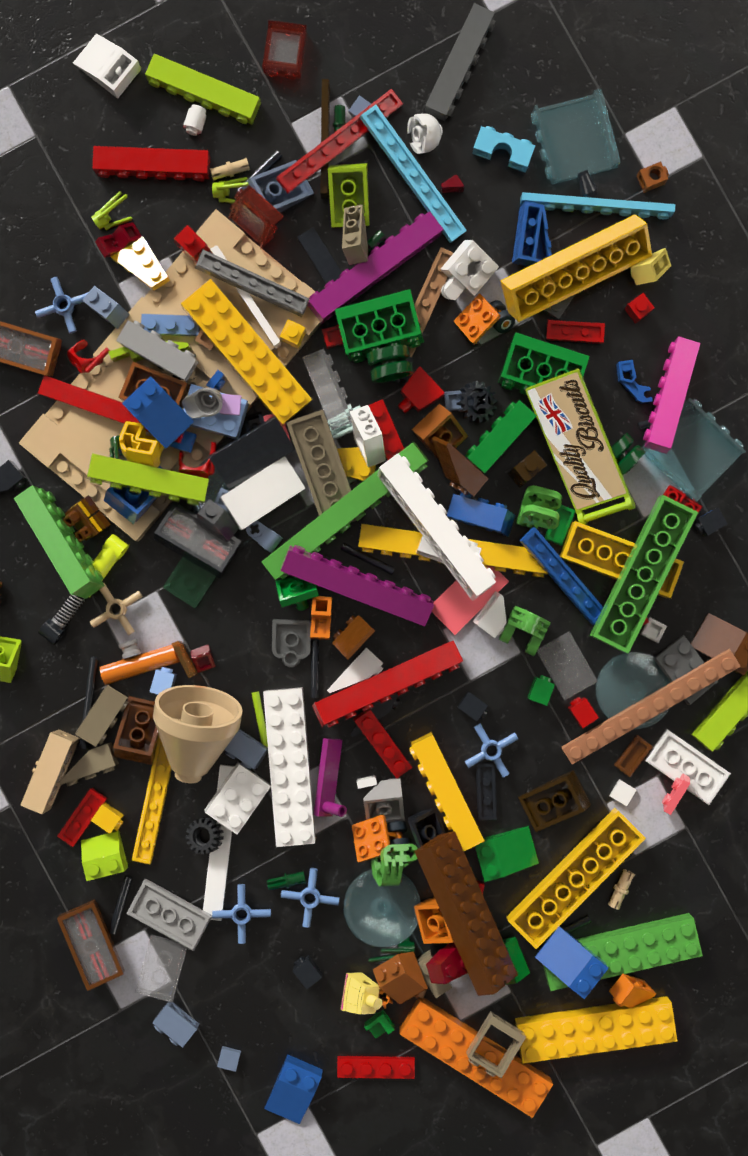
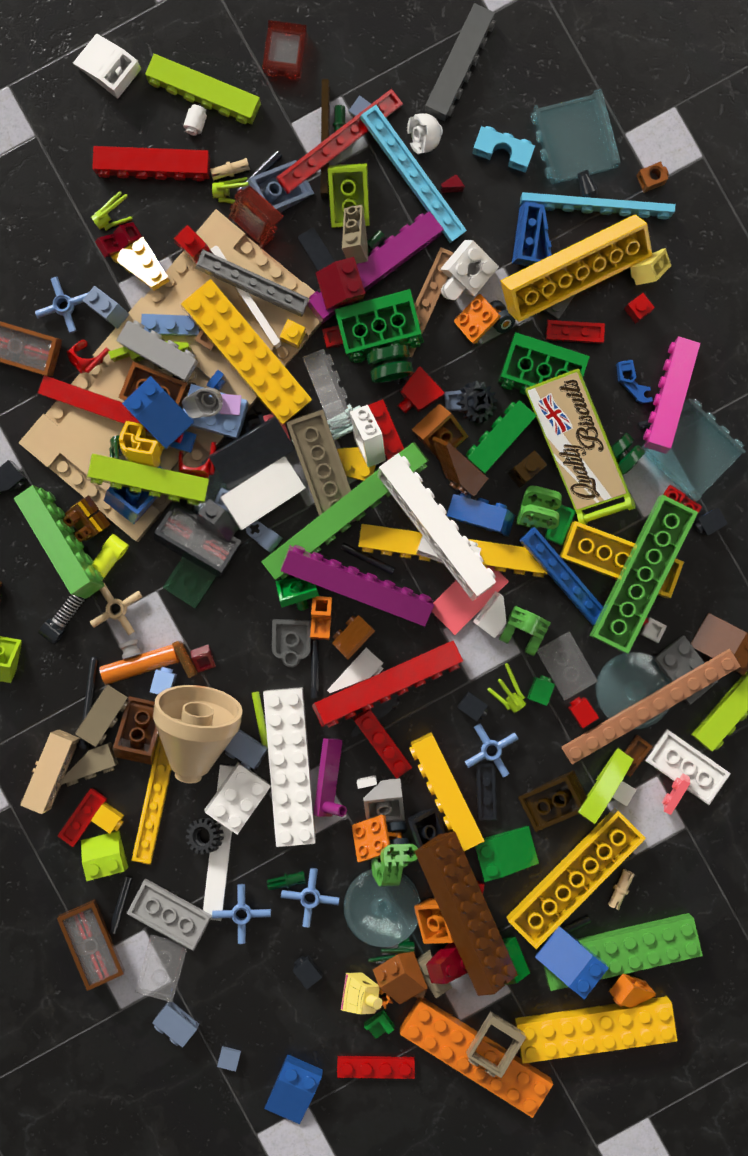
none -> dark red slope [315,257,365,310]
none -> lime plant [487,663,526,713]
none -> lime slope [578,748,634,824]

